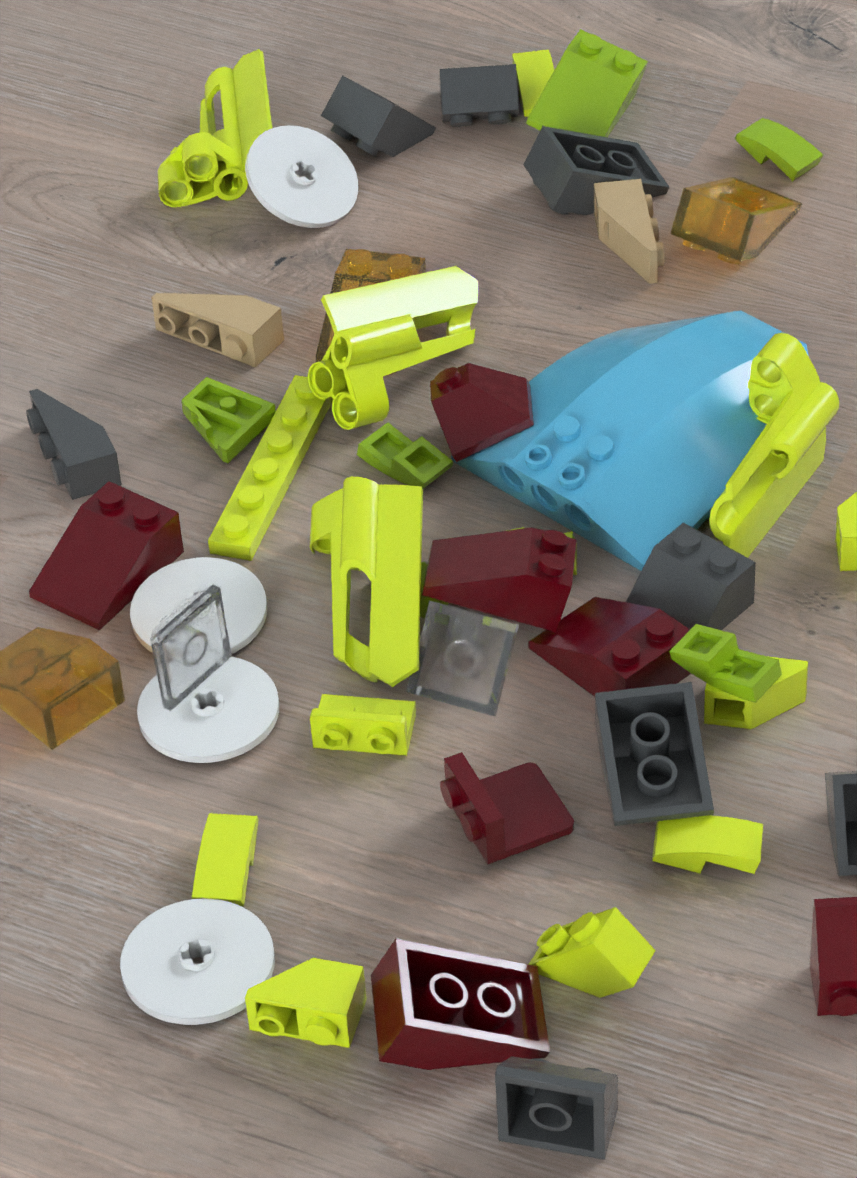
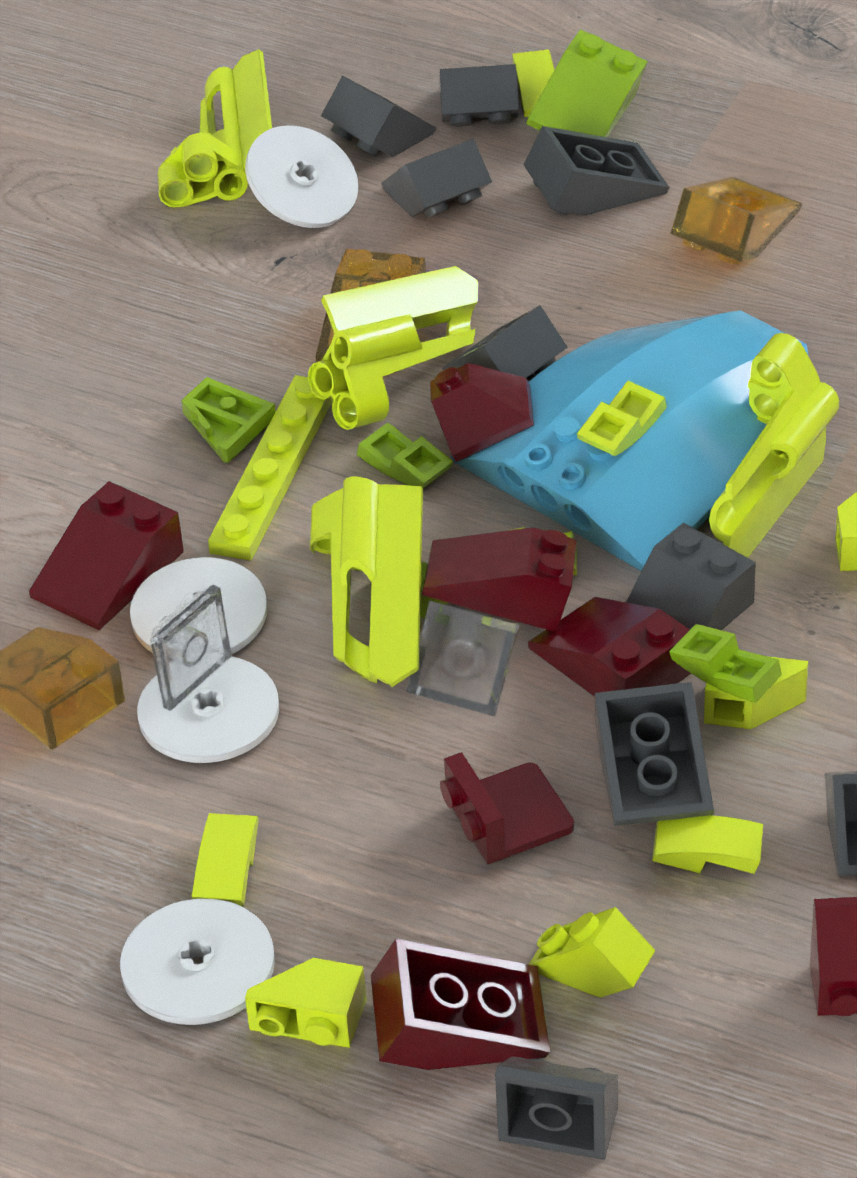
dark grey slope [26,389,122,500] -> none
tan slope [151,293,284,367] -> none
neon yellow bracket [310,694,416,756] -> none
tan slope [594,179,664,284] -> none
lime slope [735,118,823,181] -> none
none -> dark grey slope [381,138,492,218]
none -> dark grey slope [442,305,568,378]
none -> neon yellow slope [577,381,667,456]

